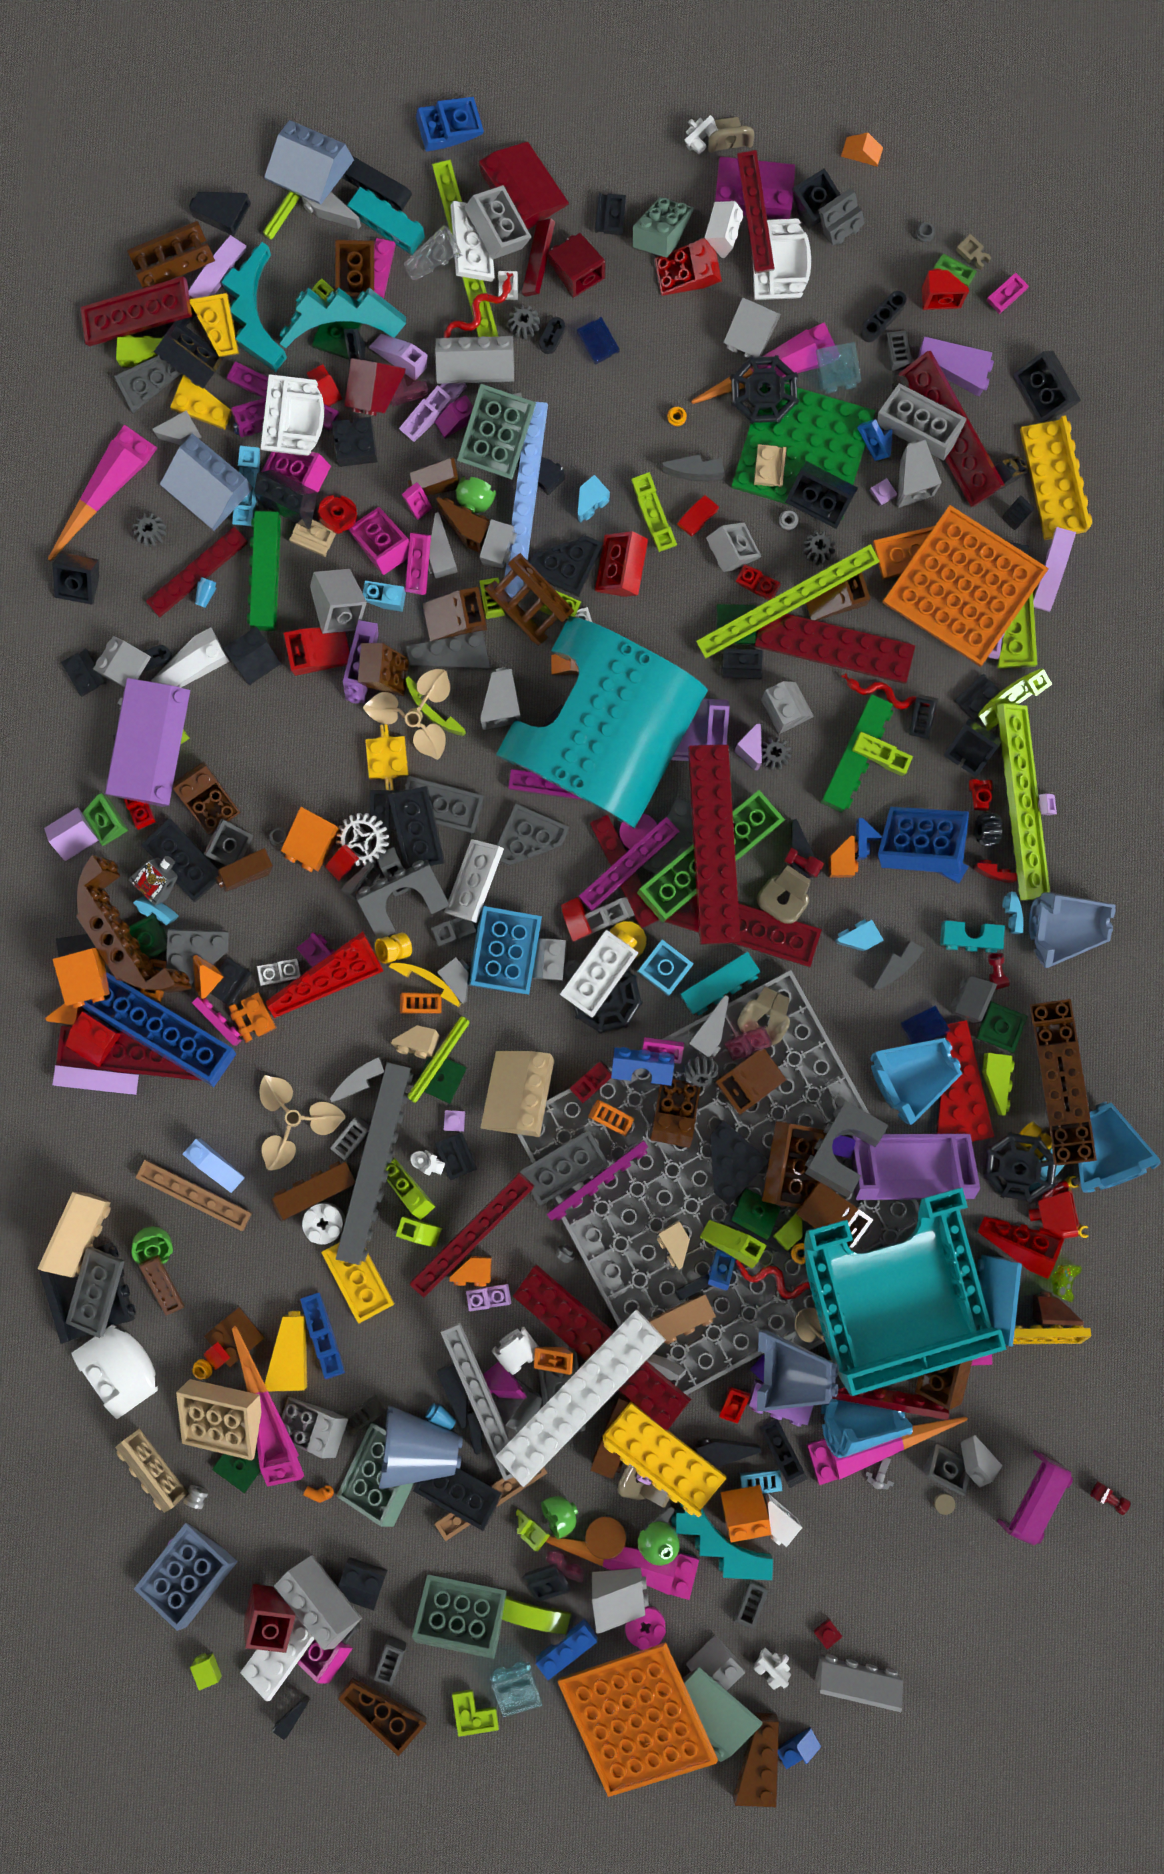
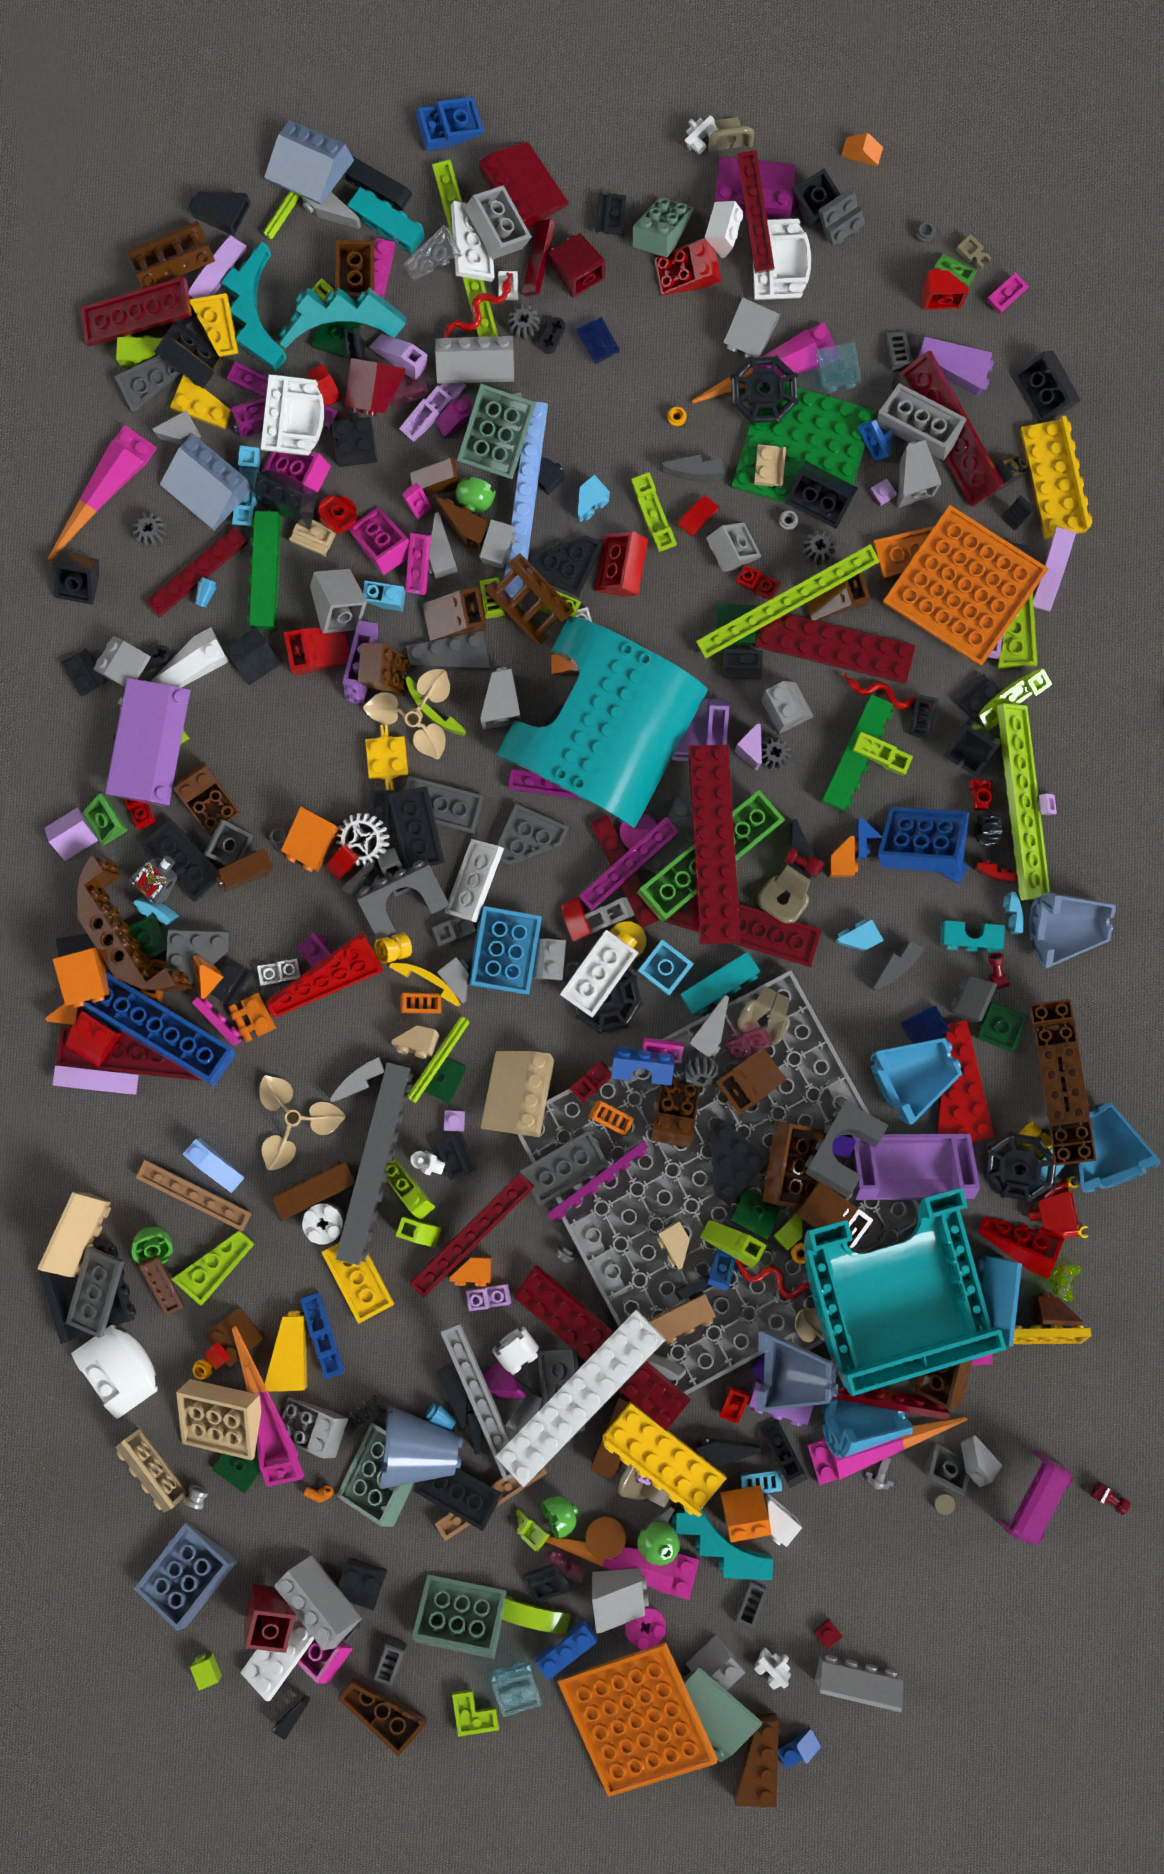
light grey slope [330,1116,370,1160] -> none
orange slope [534,1347,573,1375] -> none
black beam [861,291,907,343] -> none
lime slope [982,1053,1014,1116] -> none
none -> lime wing [171,1231,255,1306]

